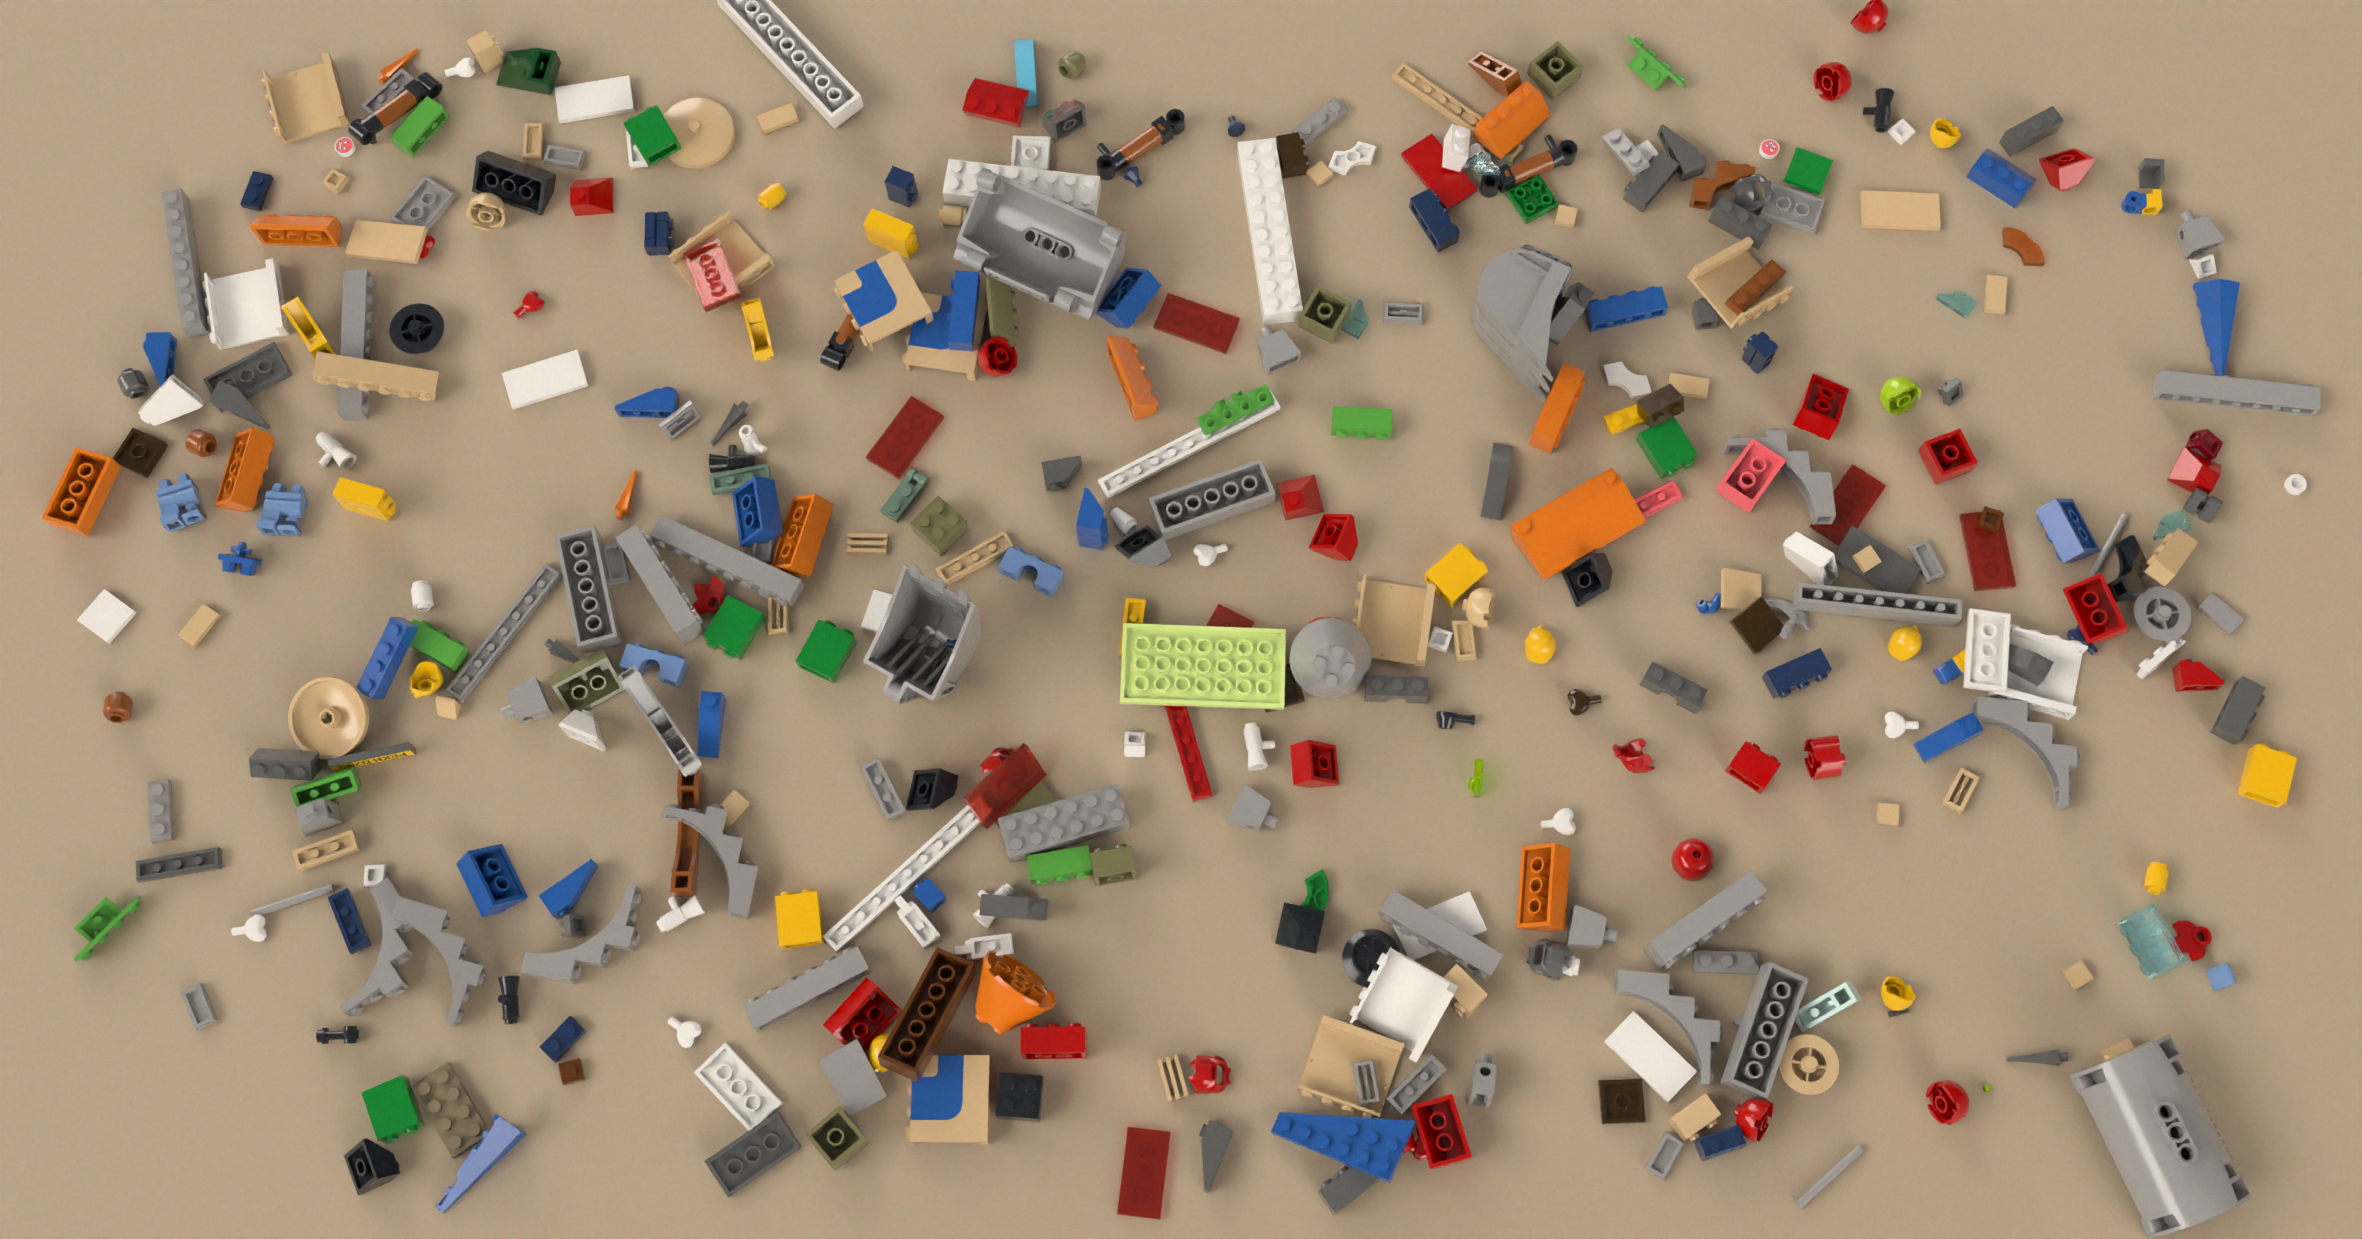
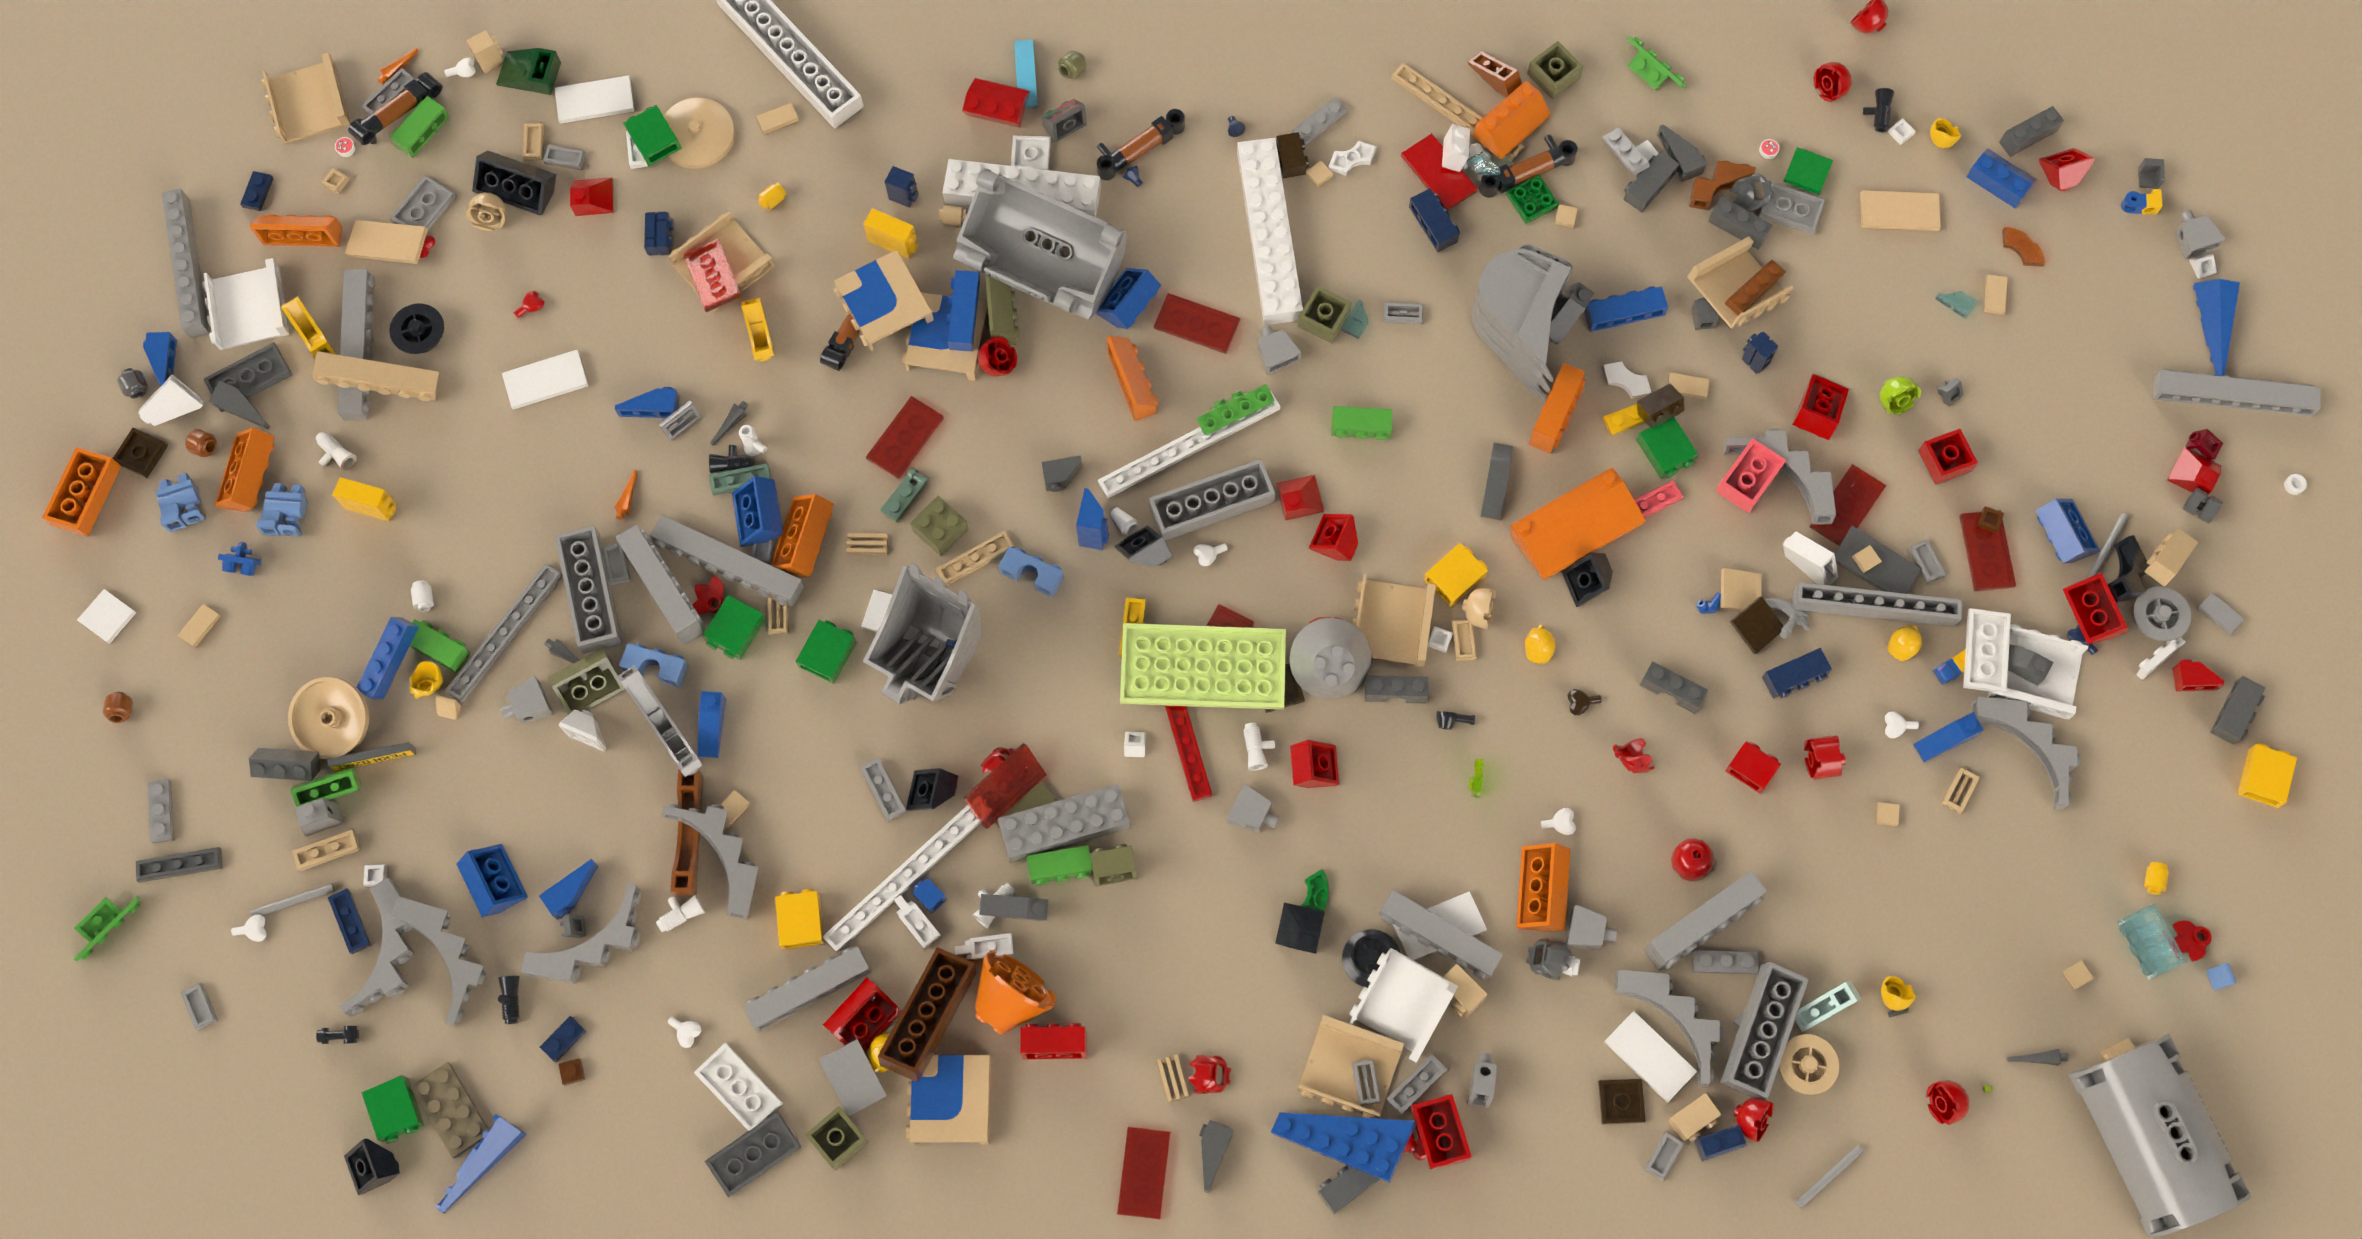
black brick [996,1072,1044,1122] -> none
clear light blue tile [2153,510,2191,541] -> none

